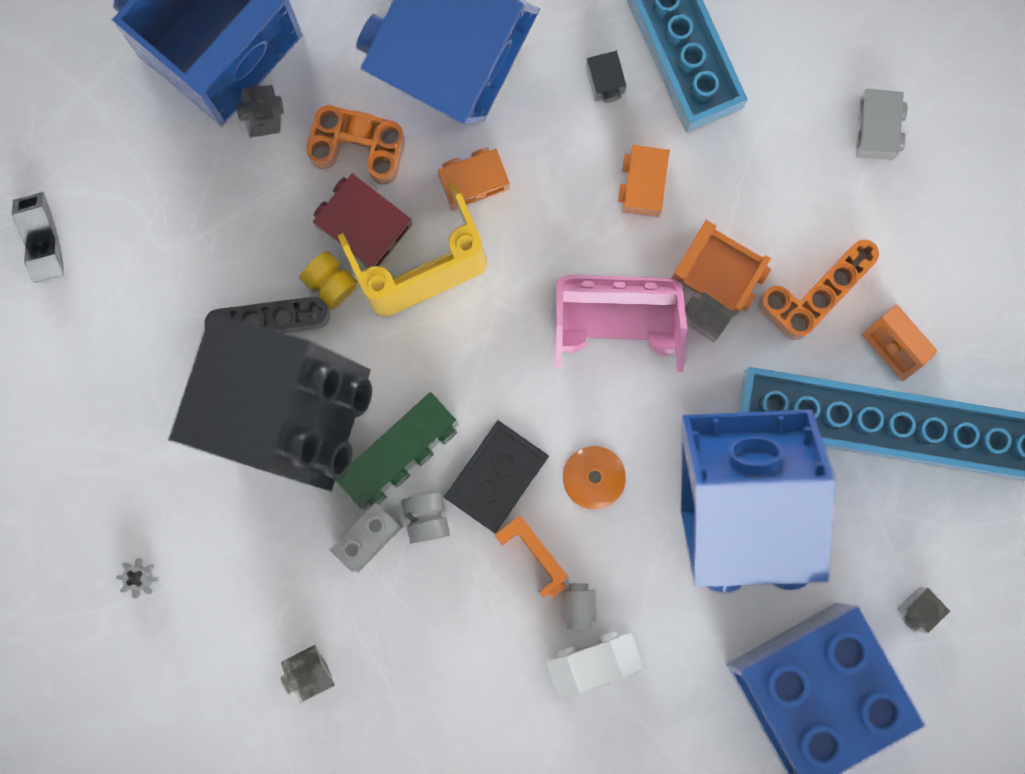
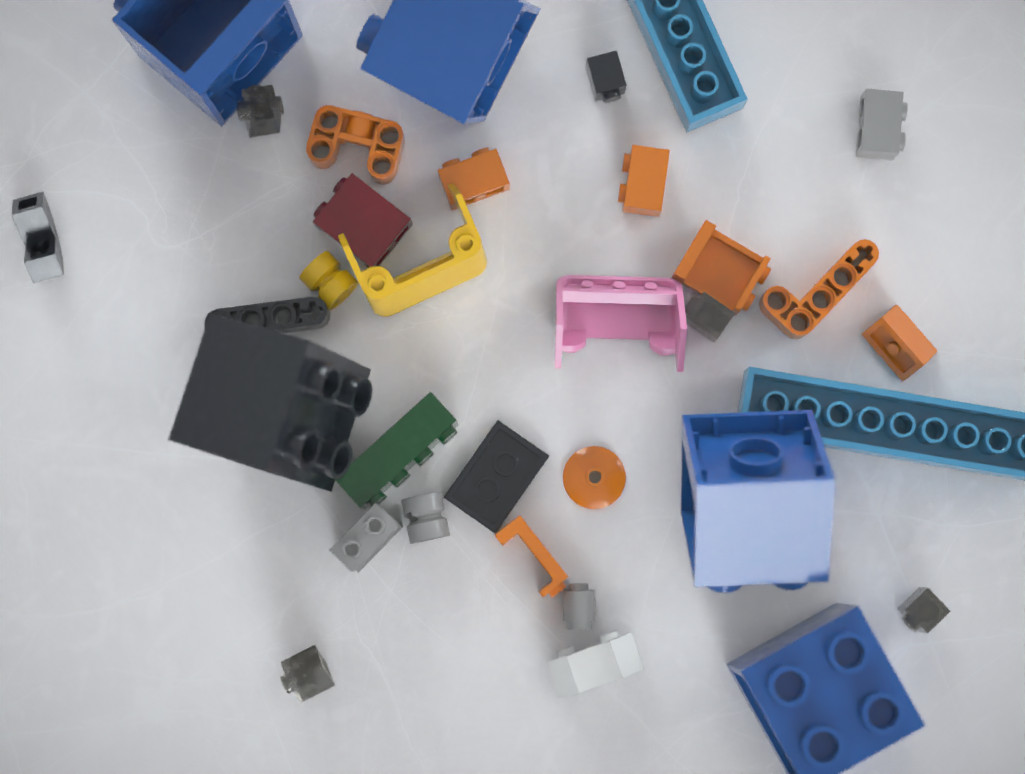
light grey gear [116,558,159,598] -> none

